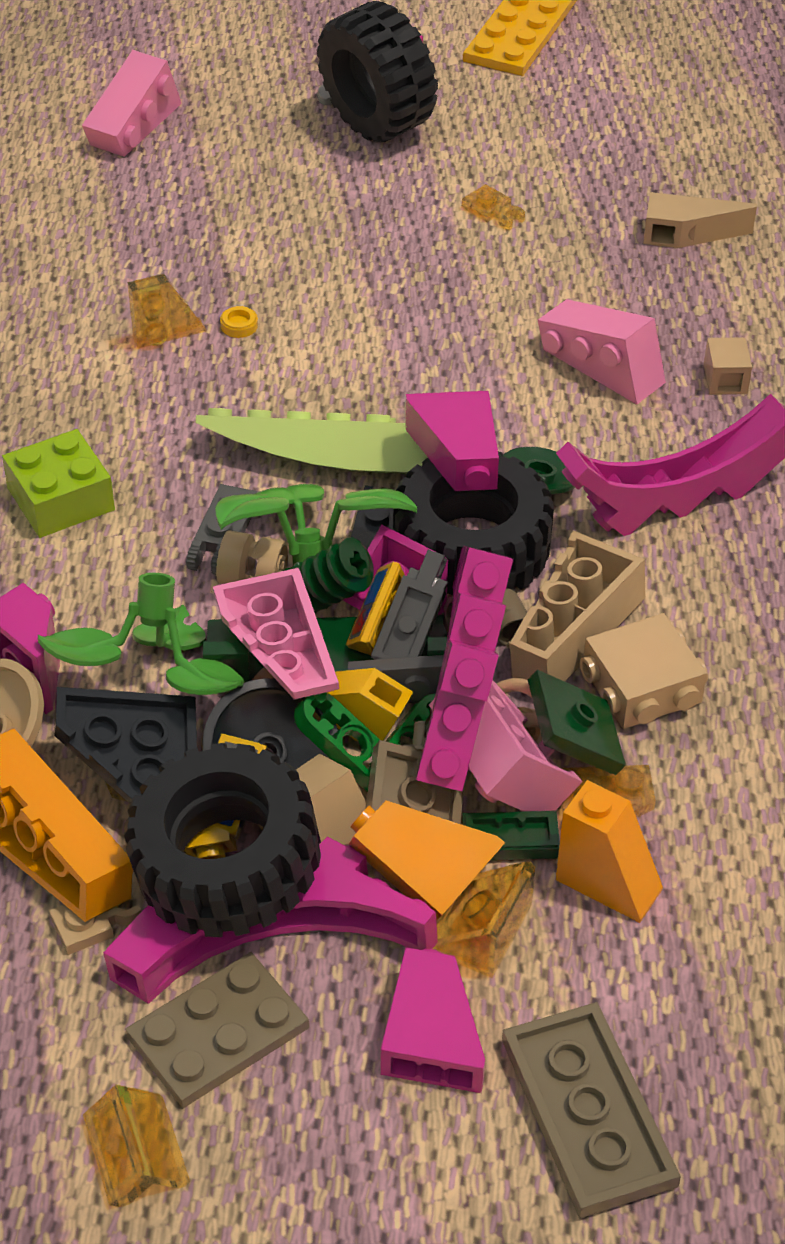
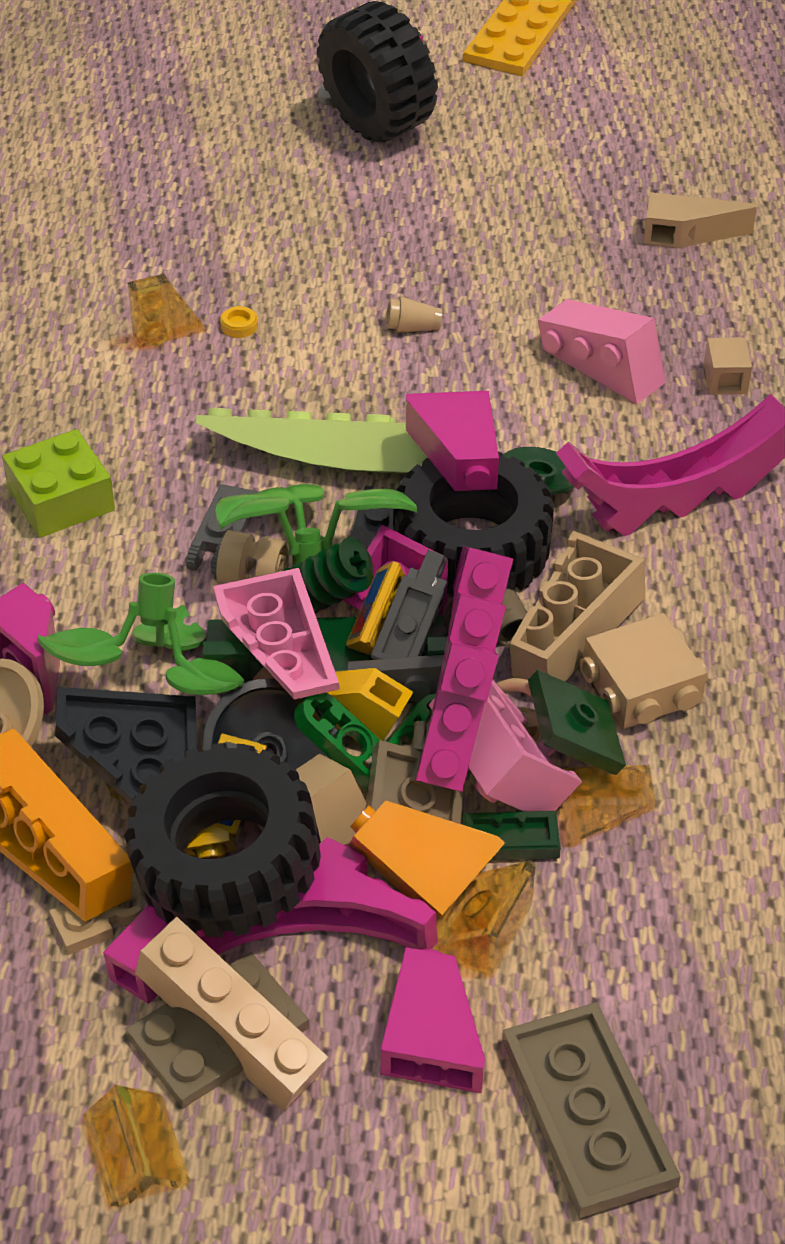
bright pink wedge [82,50,182,157] -> none
clear yellow plate [461,184,525,231] -> none
light orange slope [556,780,663,923] -> none
none -> tan arch [135,917,328,1111]
none -> tan cone [386,296,442,333]

